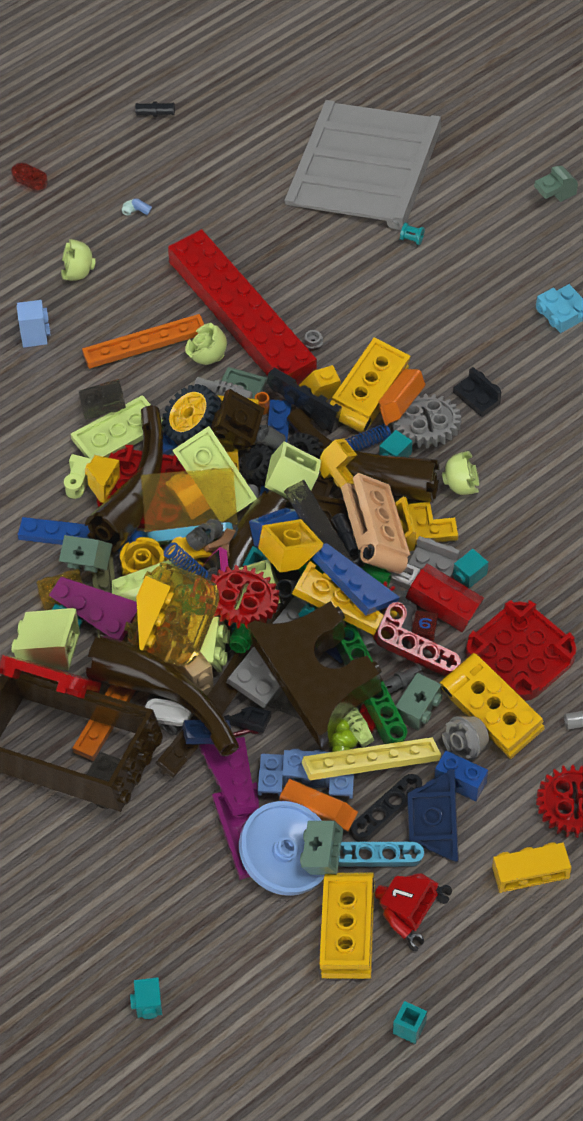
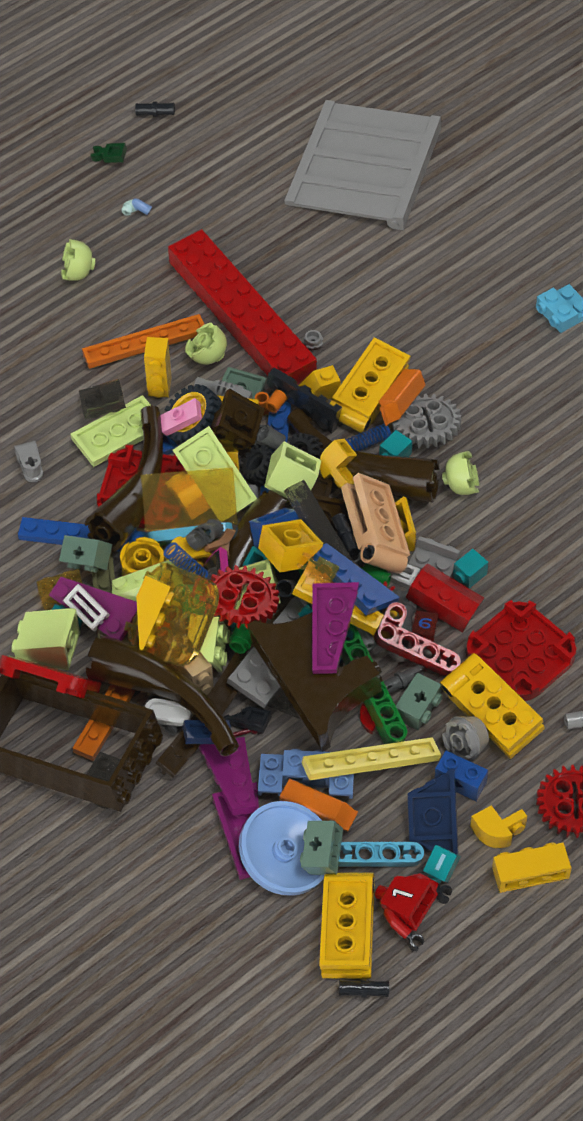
clear red plate [11,163,48,190] -> none
light blue brick [17,300,51,348] -> none
yellowish green leg [64,454,92,499] -> none
yellow slope [85,455,120,503] -> none
teal brick [130,977,162,1019] -> none
lime animal [331,719,358,752] -> none
yellowish green hinge [343,707,374,748] -> none
black beam [351,774,423,842] -> none
teal brick [393,1001,427,1044] -> none
teal bush [400,222,425,245] -> none
yellow plate [408,502,458,545] -> none
black bracket [453,367,502,417] -> none
sand green brick [534,166,578,202] -> none
none -> light grey piece [14,441,43,483]
none -> white tile [63,584,110,631]
none -> dark green plate [91,143,127,163]
none -> yellow brick [144,337,172,398]
none -> bright pink plate [160,398,202,436]
none -> orange hinge [265,390,287,414]
none -> clear yellow plate [297,552,340,583]
none -> magenta wing [312,582,360,674]
none -> black pin [338,978,389,998]
none -> teal brick [423,845,461,884]
none -> yellow brick [470,805,527,848]

